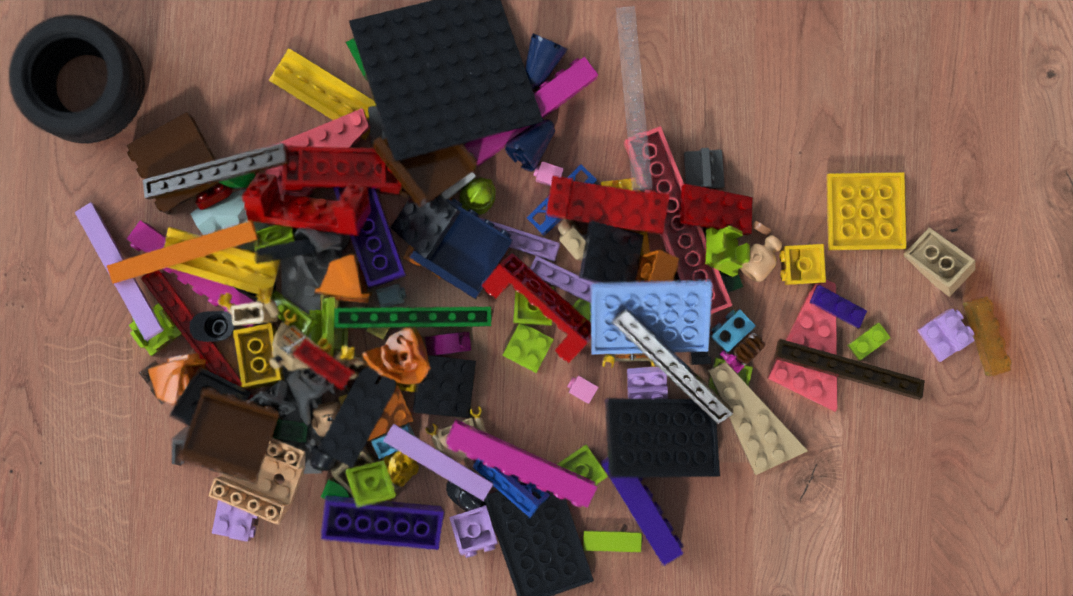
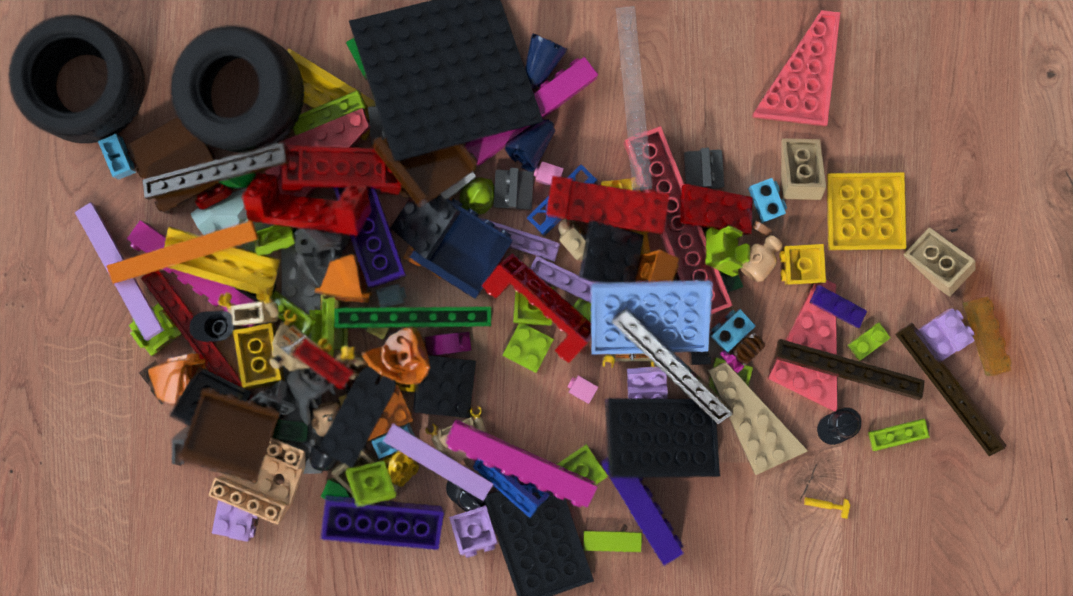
black tile [254,239,315,264] -> none
none -> medium azure brick [98,134,137,180]
none -> black tyre [170,25,304,153]
none -> lime tile [293,90,366,136]
none -> dark grey bracket [494,168,534,210]
none -> medium azure brick [748,178,787,223]
none -> coral wing [752,10,840,127]
none -> tan slope [781,139,826,200]
none -> yellow piece [804,497,850,519]
none -> black piece [817,408,862,445]
none -> lime tile [868,419,930,451]
none -> dark brown plate [895,323,1007,456]

